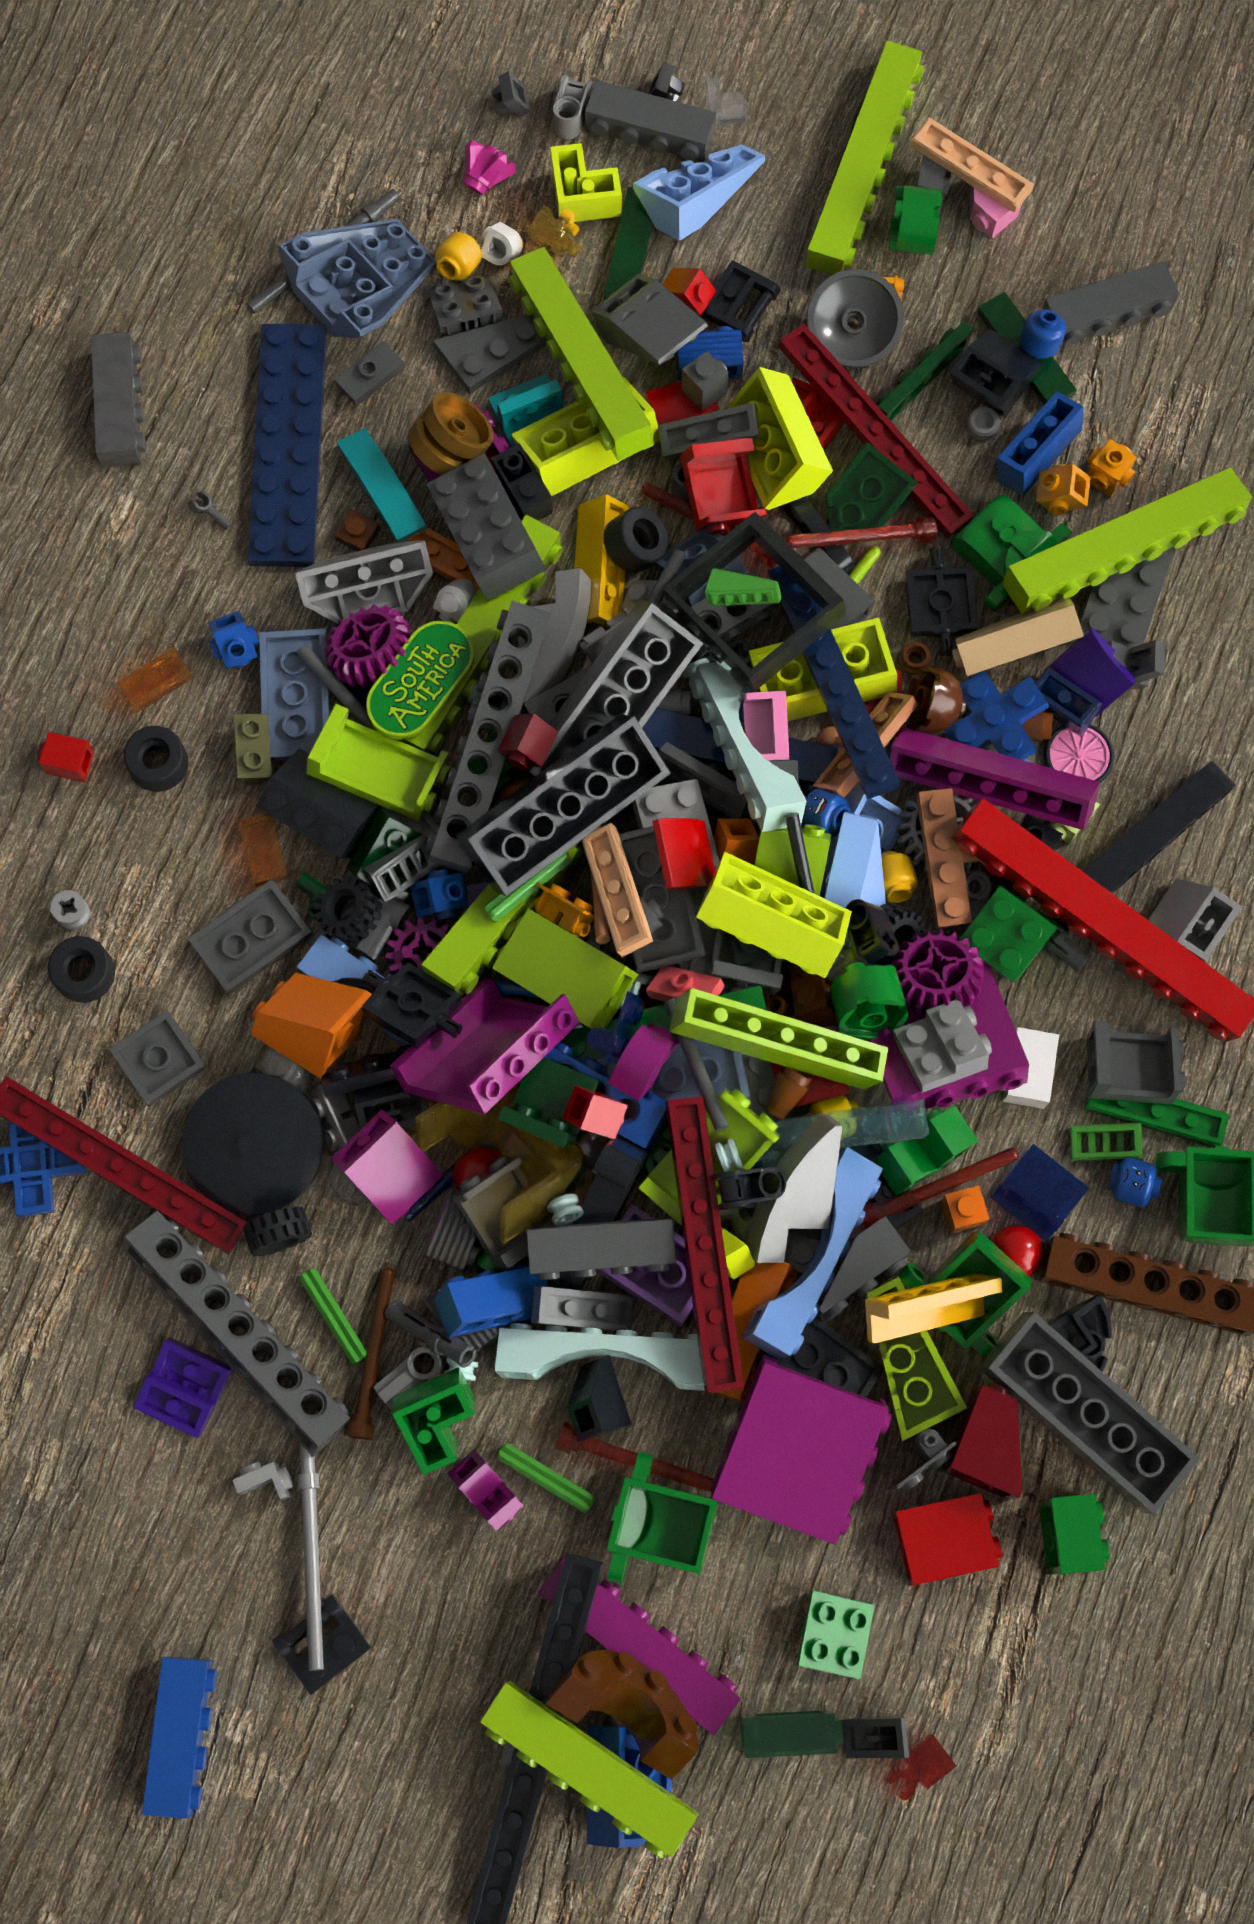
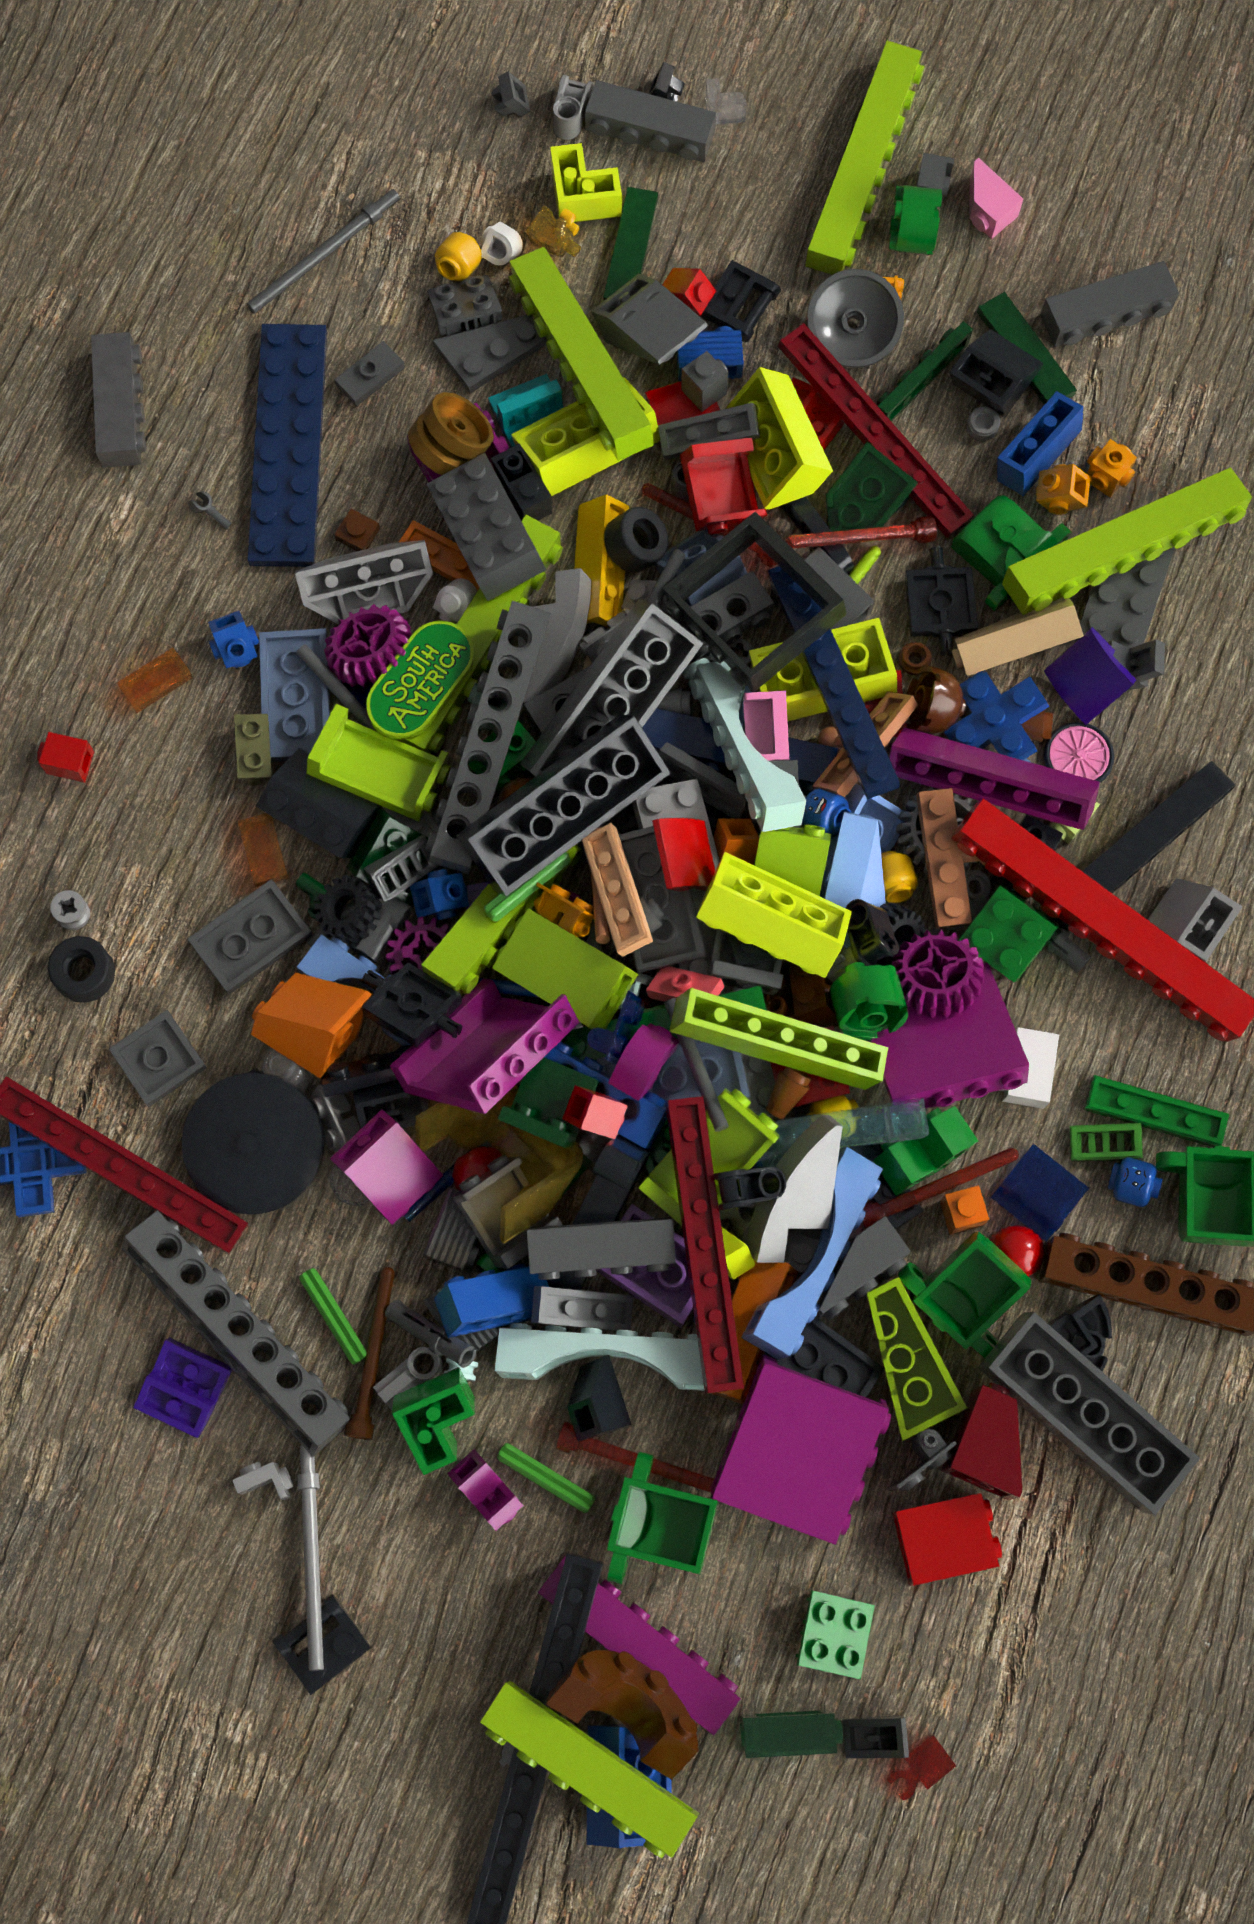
black tyre [123,725,188,792] -> none
blue brick [142,1656,217,1819] -> none
black tyre [243,1206,312,1257] -> none
sand blue wedge [278,219,436,337] -> none
teal slope [336,428,427,543] -> none
dark pink rock [462,140,516,196] -> none
dark red brick [497,713,559,770] -> none
light aqua bush [547,1194,584,1225] -> none
light blue wedge [633,145,765,241] -> none
bright green slope [705,568,781,606] -> none
light aqua bush [715,1138,743,1172] -> none
black bar [785,813,815,894] -> none
yellow panel [865,1273,1002,1343] -> none
light grey plate [893,999,992,1093] -> none
light nougat tile [910,117,1034,213] -> none
blue head [1020,310,1066,359] -> none
dark blue slope [1035,667,1102,737] -> none
green brick [1038,1494,1109,1575] -> none
dark grey panel [1086,1020,1186,1104] -> none

